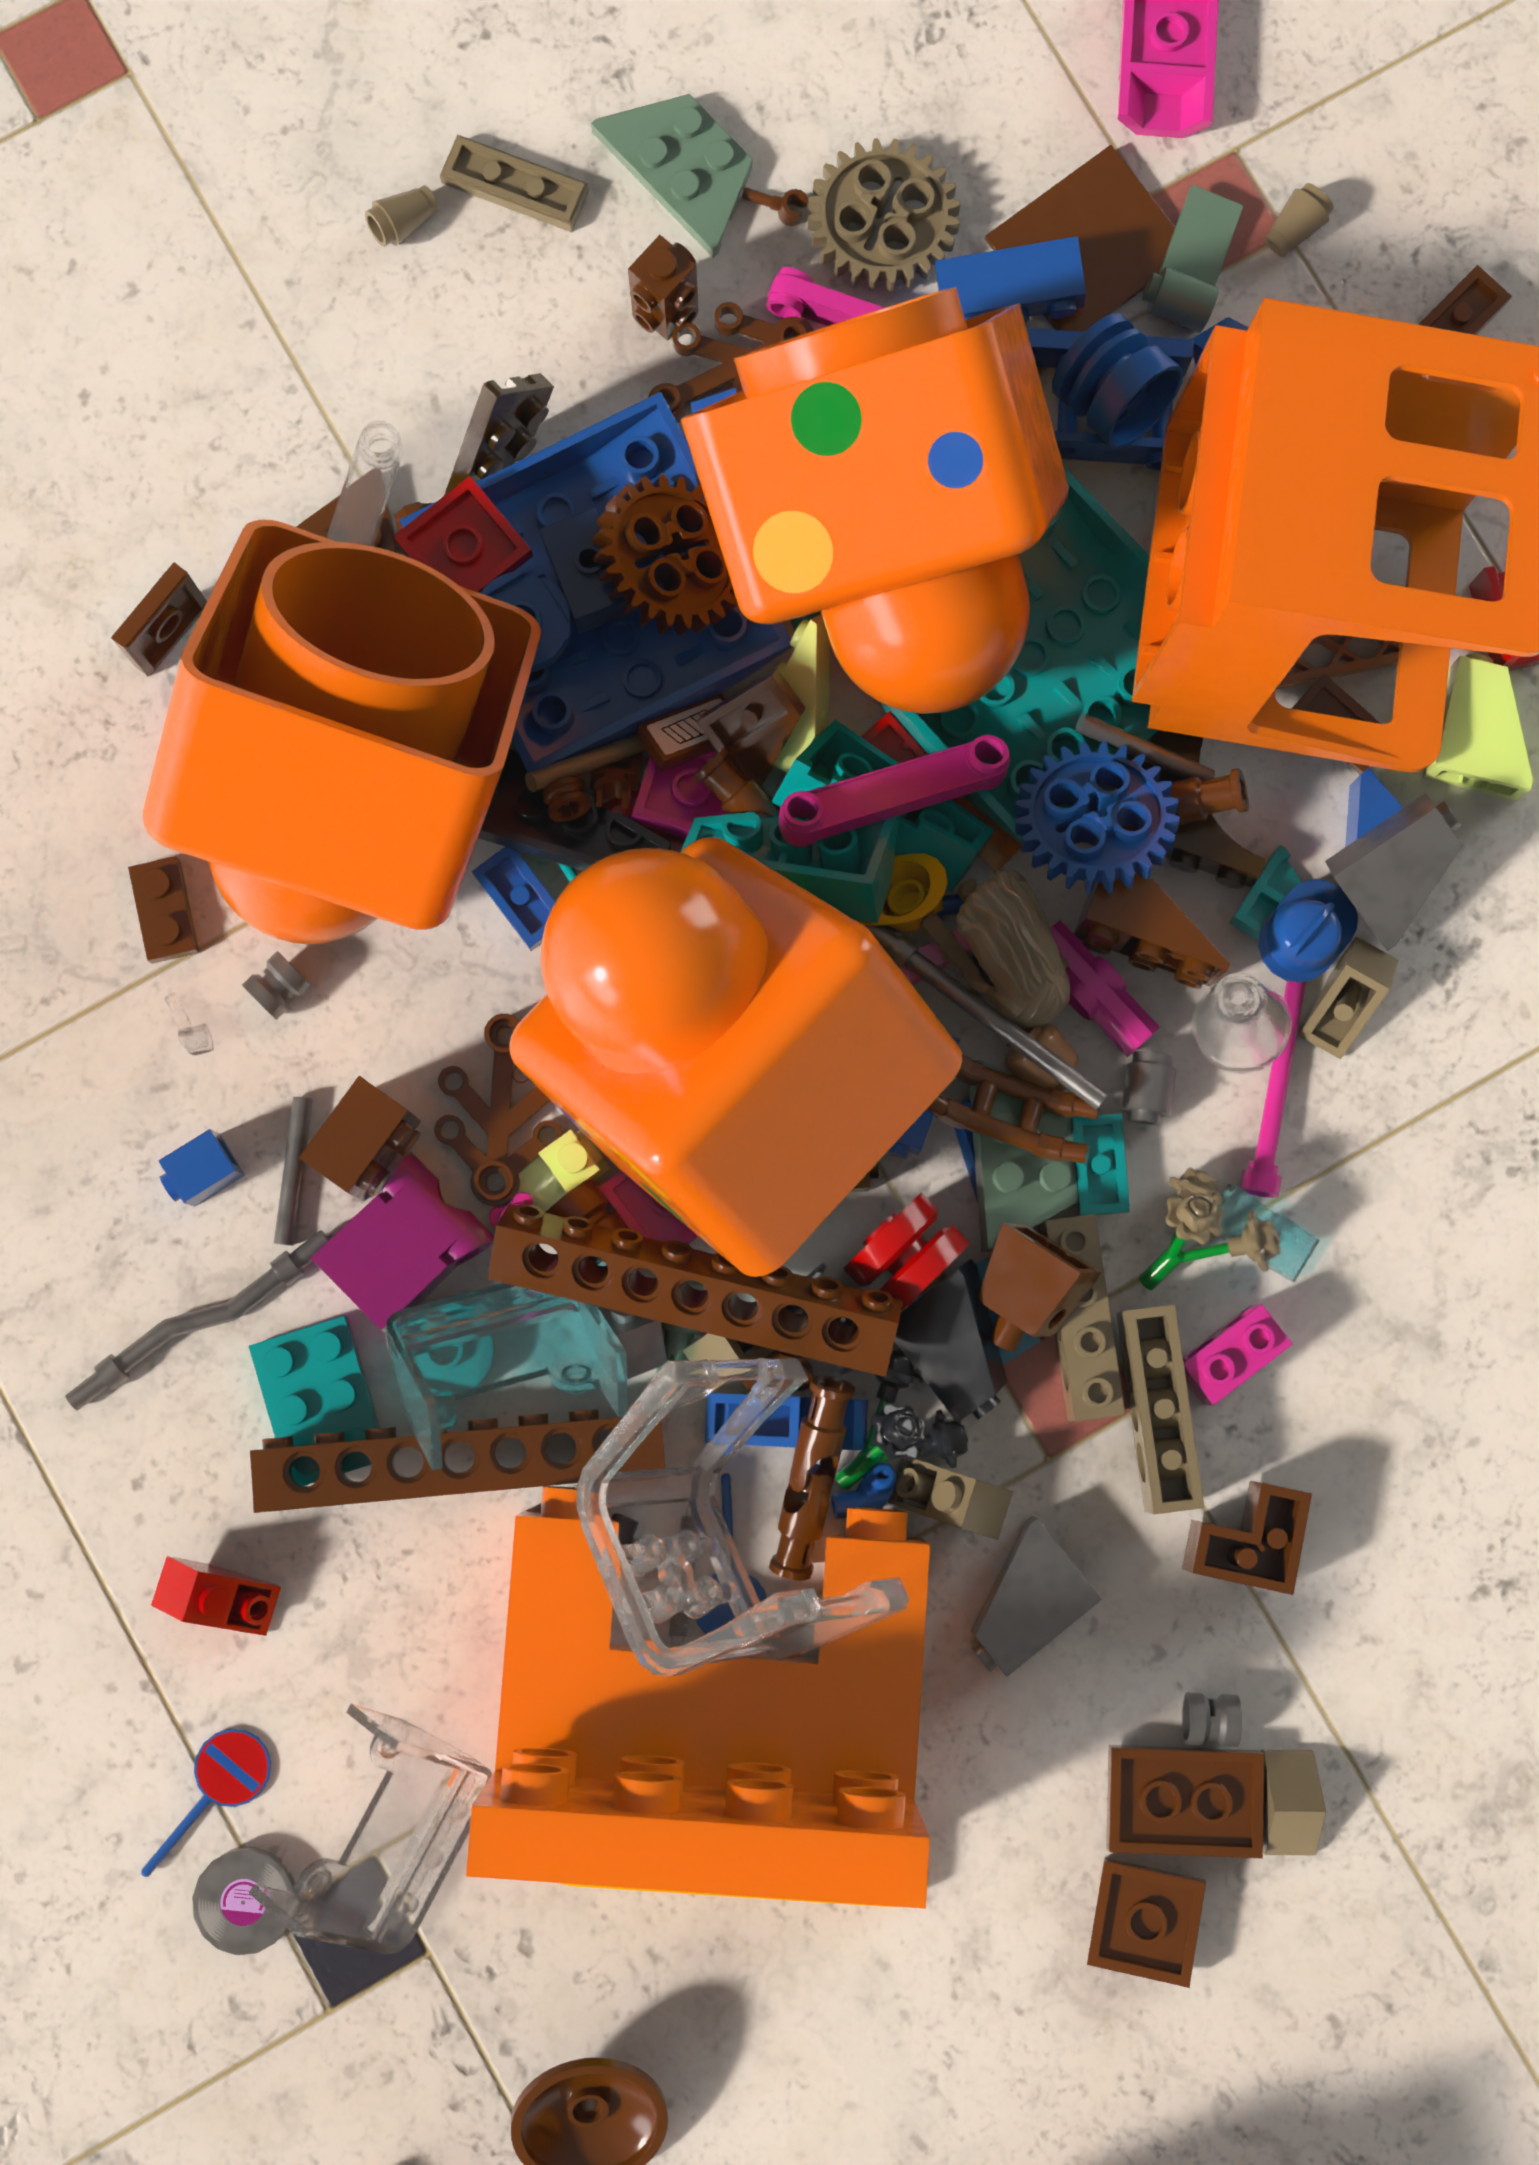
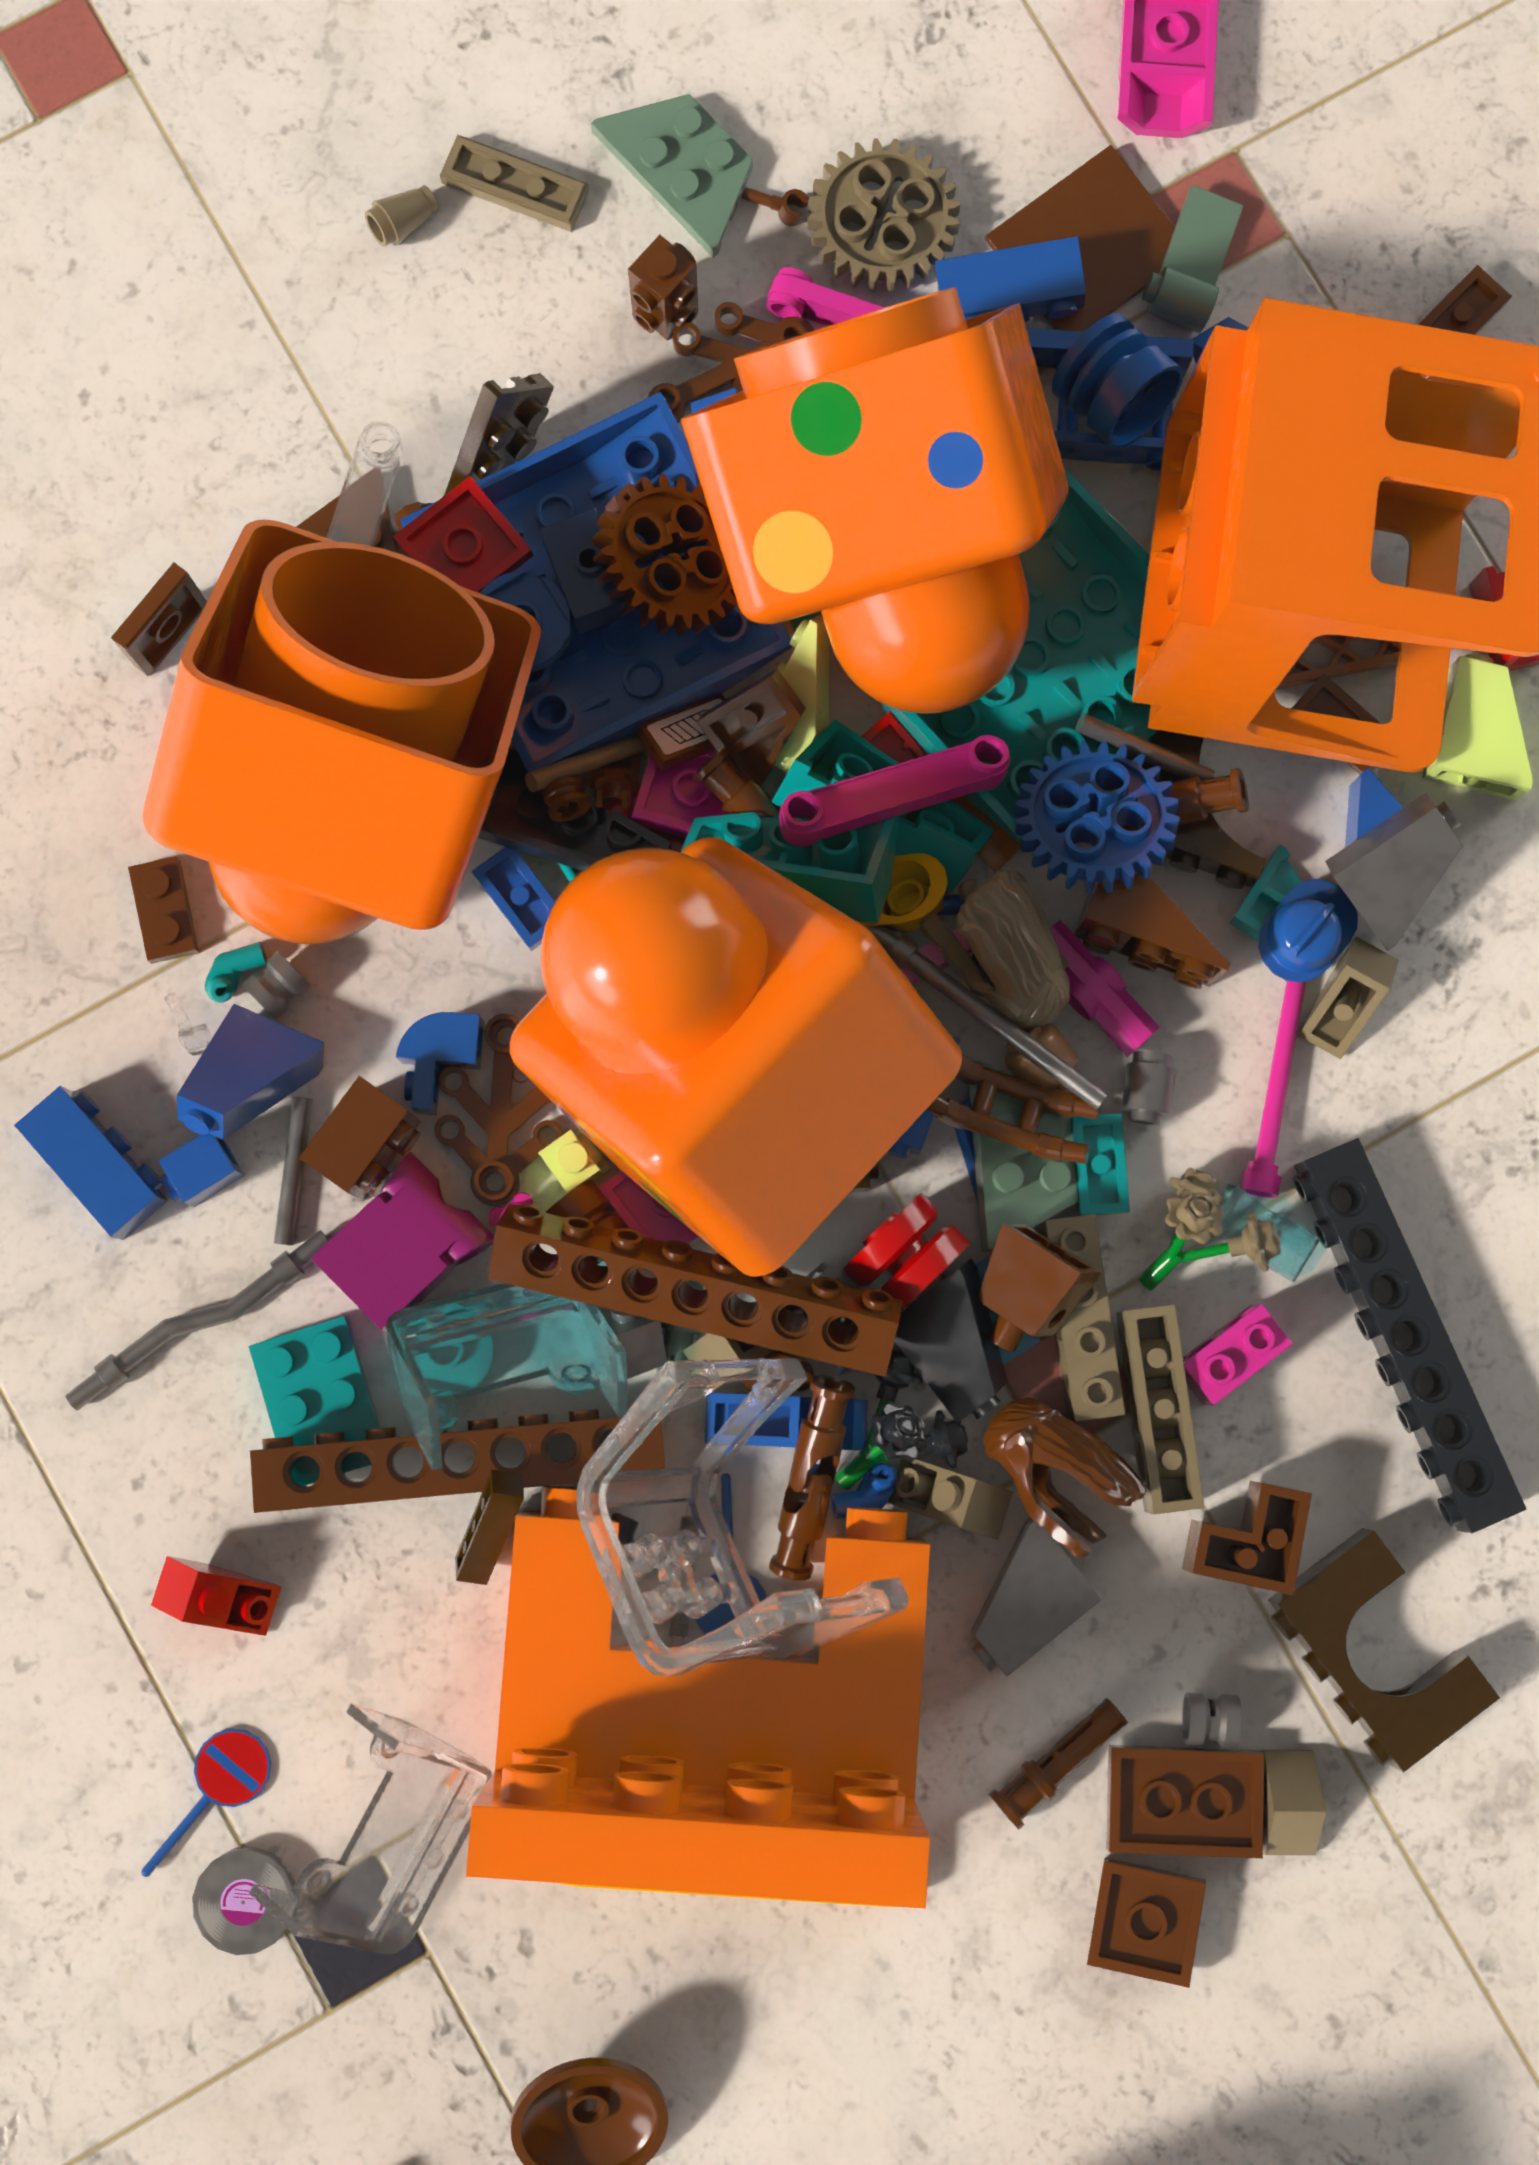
clear cone [1192,973,1292,1074] -> none
dark tan cone [1264,183,1334,257] -> none
none -> blue brick [14,1086,168,1240]
none -> blue slope [177,1004,324,1140]
none -> teal arm [204,941,267,1003]
none -> blue brick [396,1012,485,1115]
none -> dark brown piece [455,1470,524,1585]
none -> reddish brown hair [983,1397,1147,1558]
none -> reddish brown pin [988,1697,1128,1830]
none -> dark brown arch [1268,1528,1500,1773]
none -> black brick [1293,1138,1527,1534]

